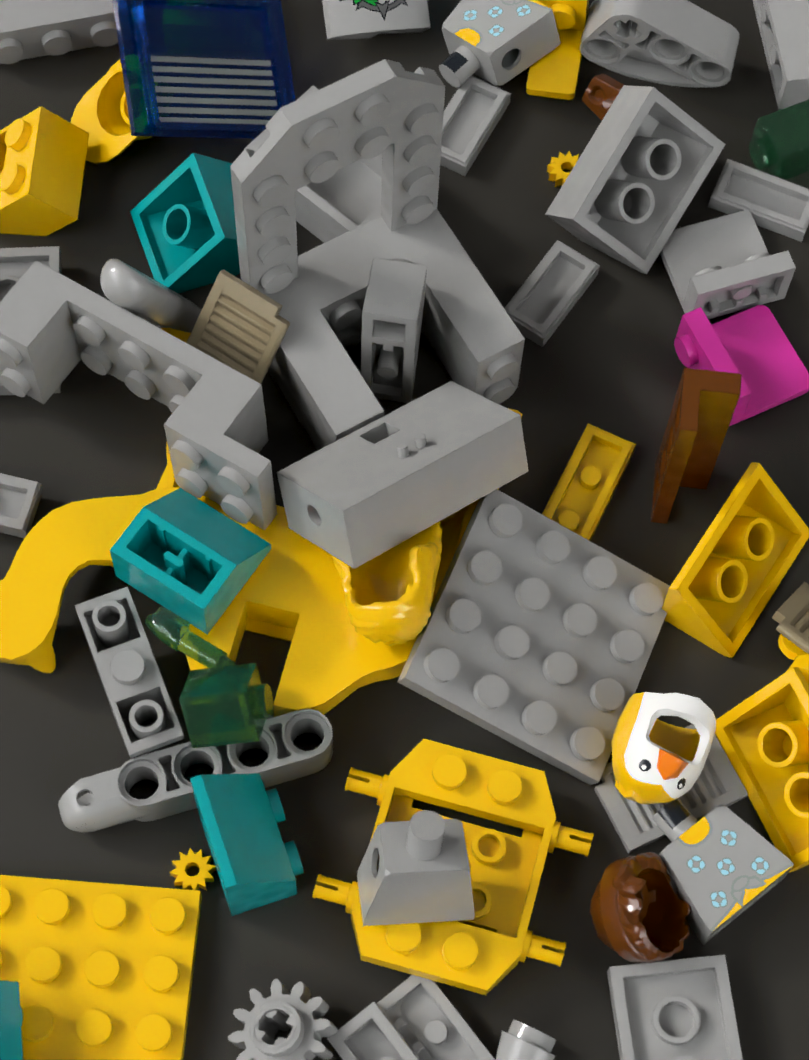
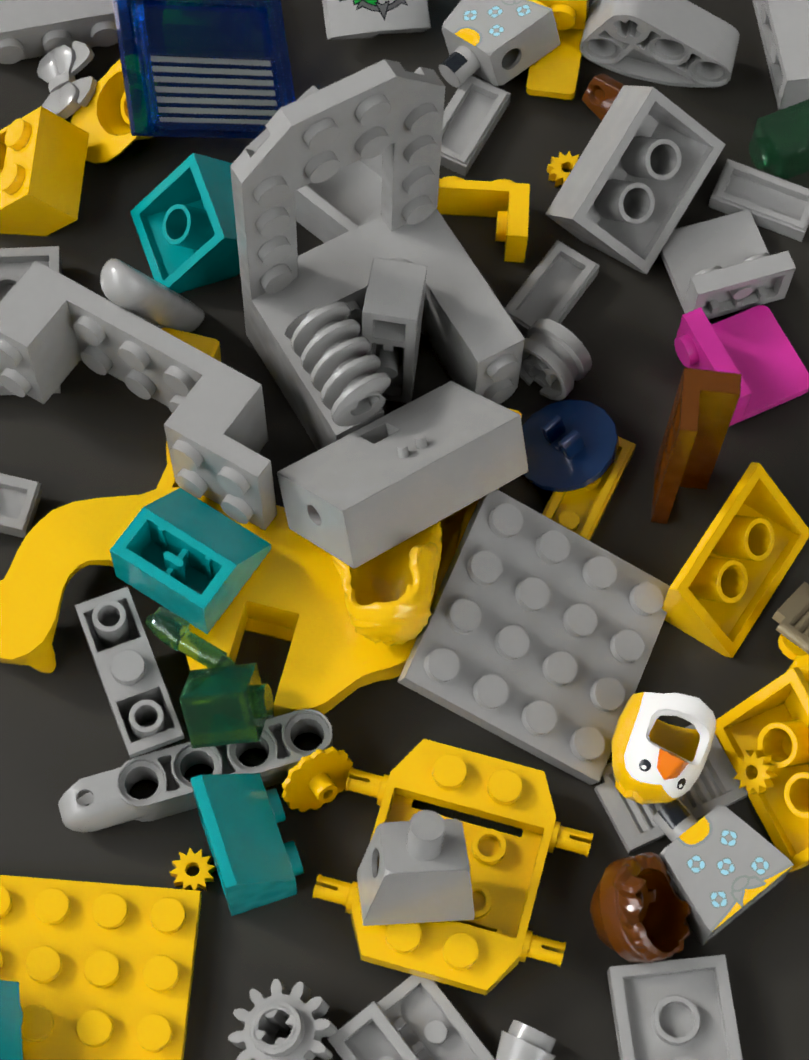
dark tan window [186,270,290,384] -> none
none -> light grey piece [37,41,97,119]
none -> yellow piece [281,746,353,812]
none -> light grey piece [284,302,391,427]
none -> yellow bracket [437,176,530,263]
none -> light grey wheel [519,318,592,401]
none -> dark blue piece [522,399,619,492]
none -> yellow piece [733,749,779,794]

